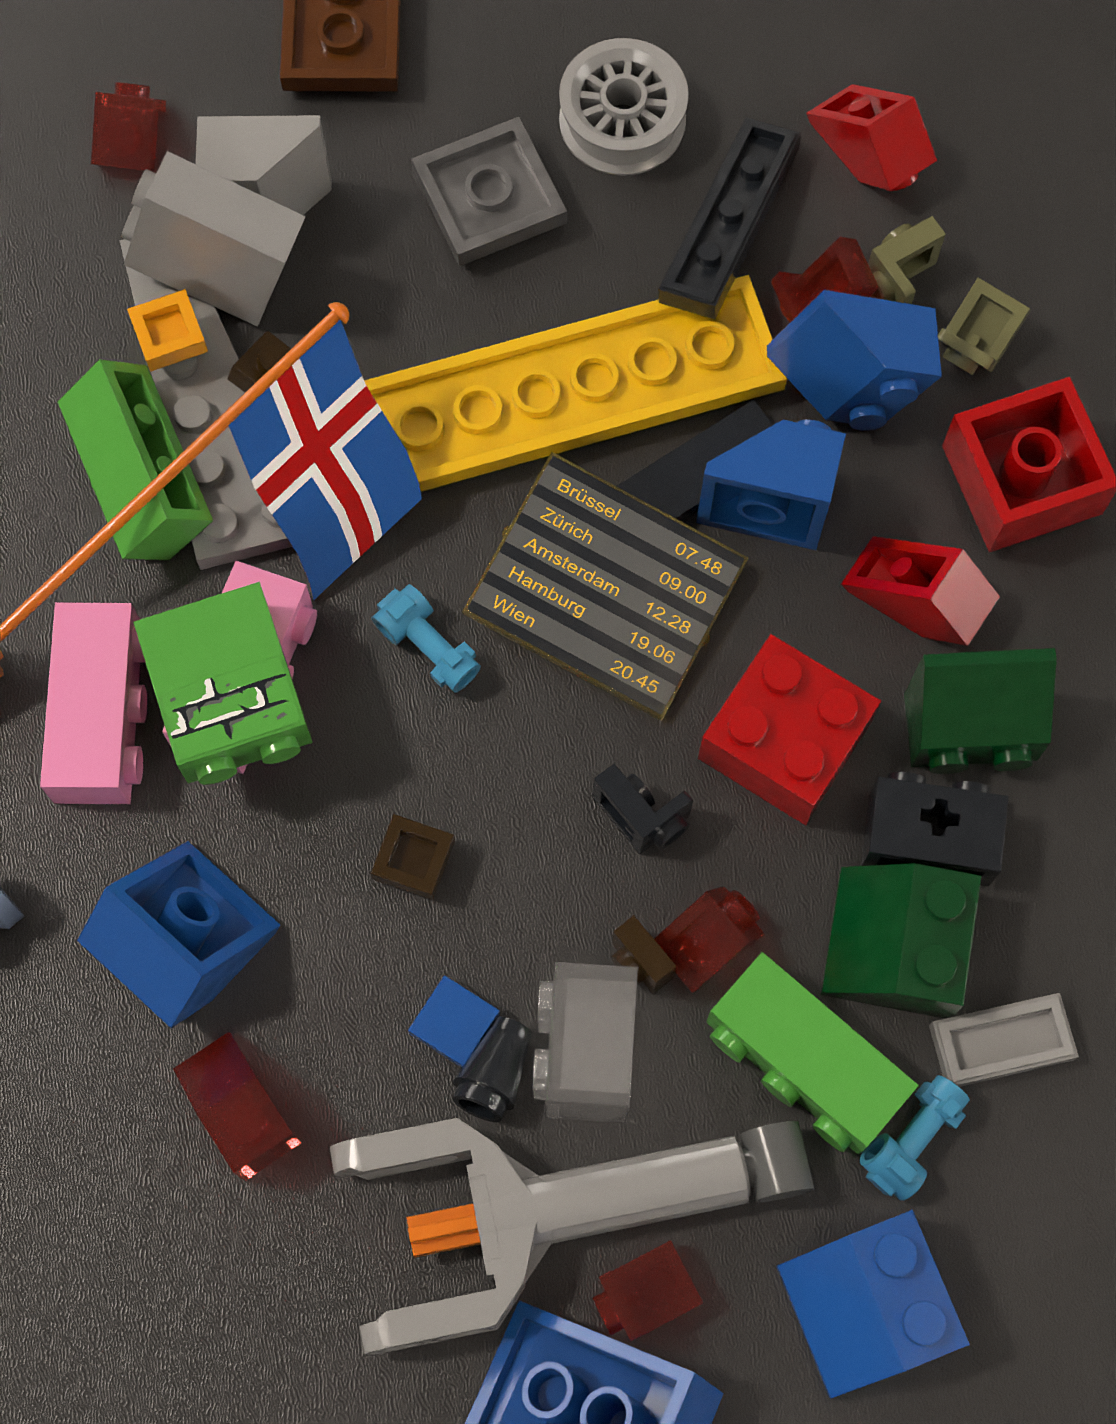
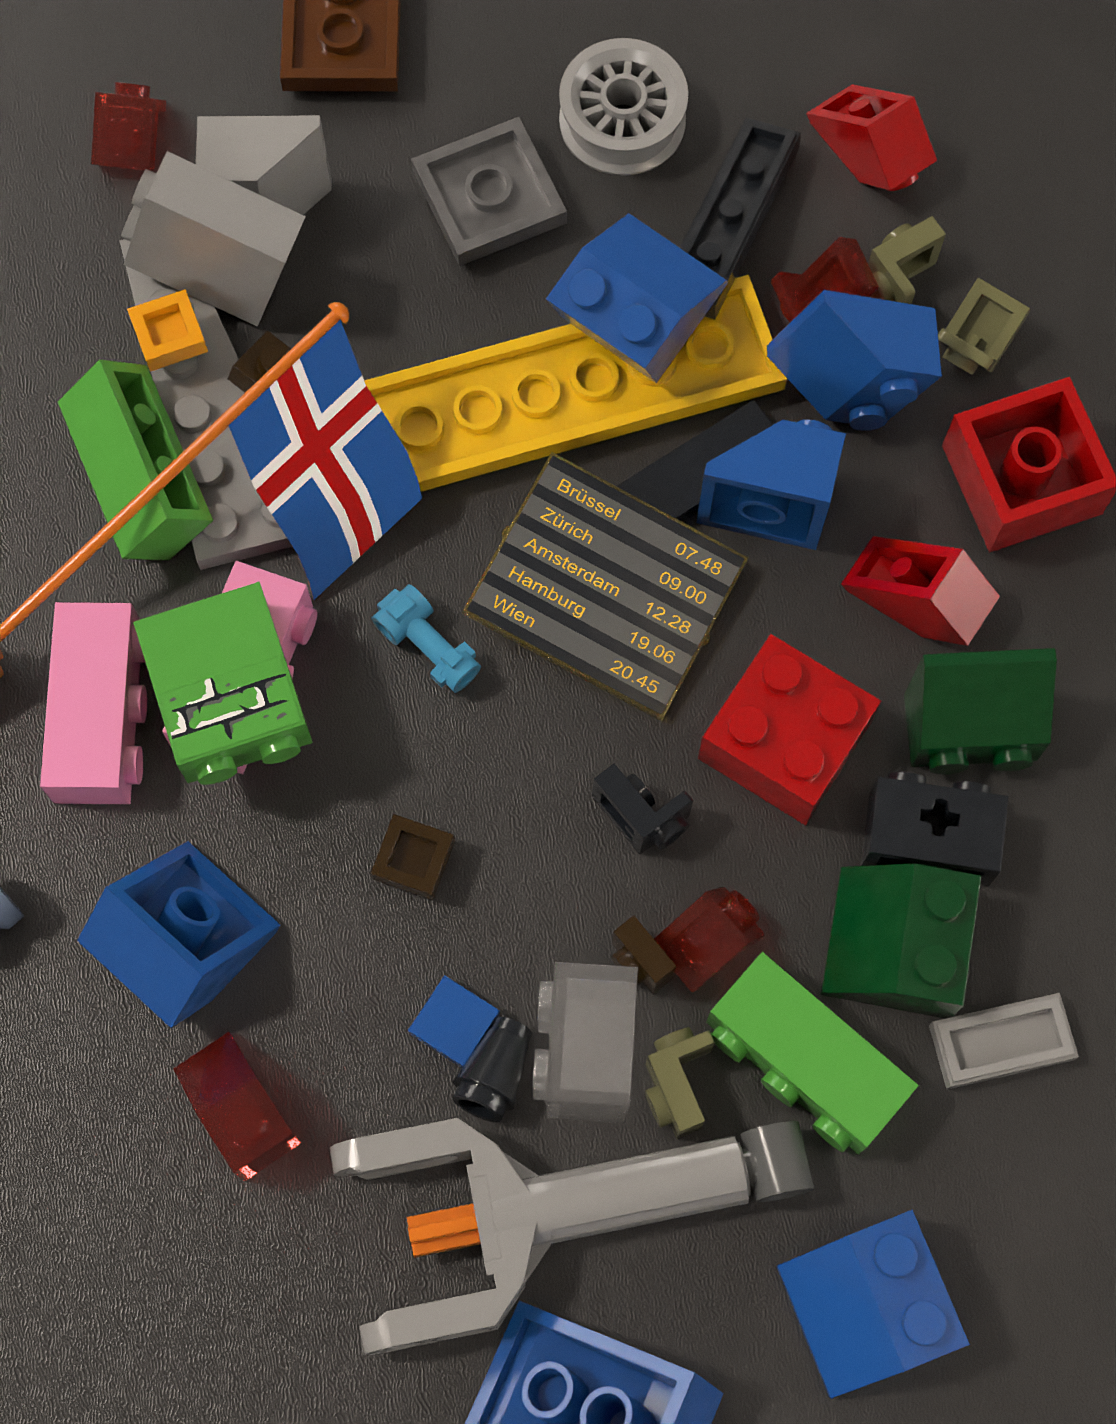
clear red bracket [592,1240,703,1343] -> none
dark azure bar [860,1075,970,1200] -> none
none -> blue slope [546,213,728,383]
none -> olive bracket [645,1027,715,1139]

